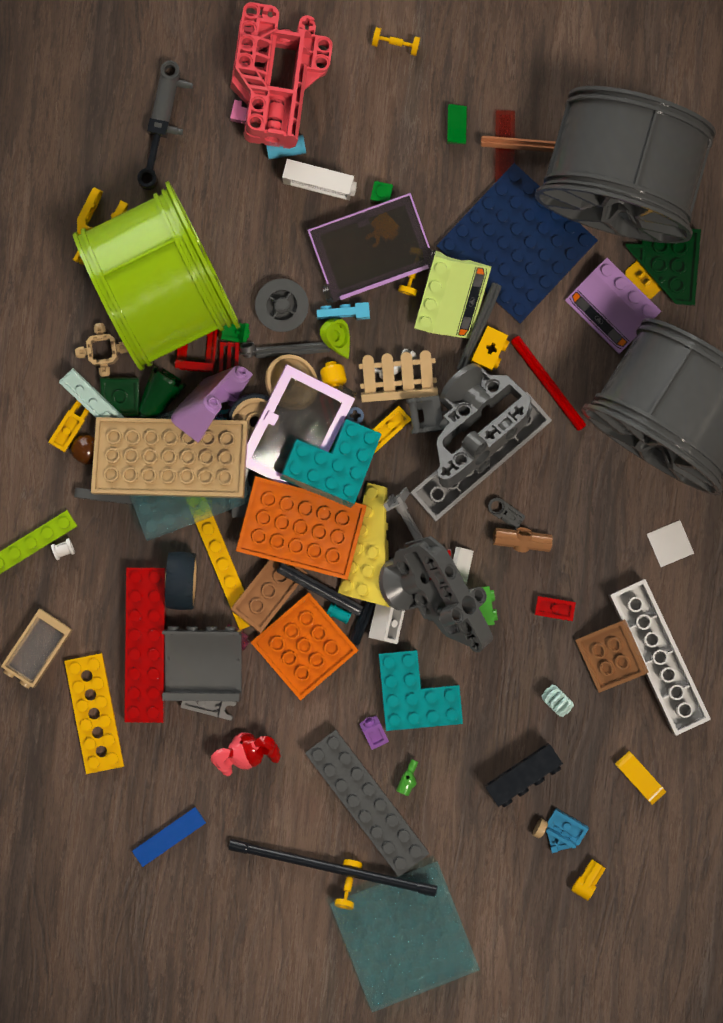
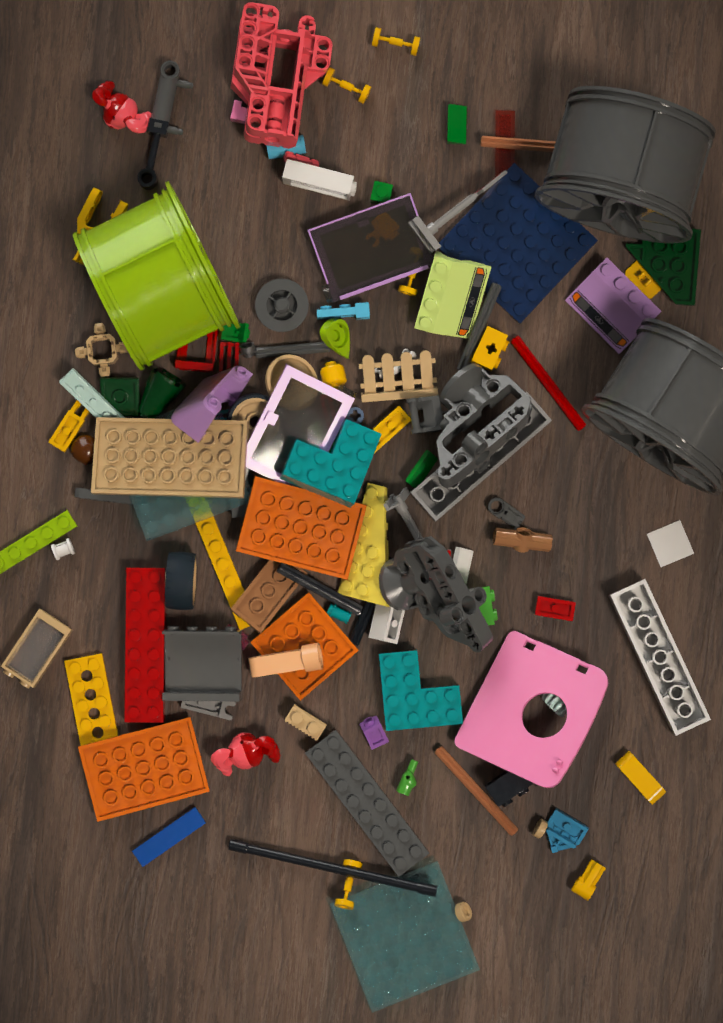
medium nougat plate [575,619,649,693] -> none
none -> orange plate [78,717,210,822]
none -> hair [92,81,152,134]
none -> light nougat beam [248,643,323,677]
none -> coral axle [283,151,320,167]
none -> tan brick [285,704,327,741]
none -> yellow wheel [322,67,371,104]
none -> green slope [405,450,438,489]
none -> light grey piece [408,170,508,254]
none -> nougat axle [435,746,518,836]
none -> bright pink door [454,631,608,788]
none -> tan tile [455,902,472,922]

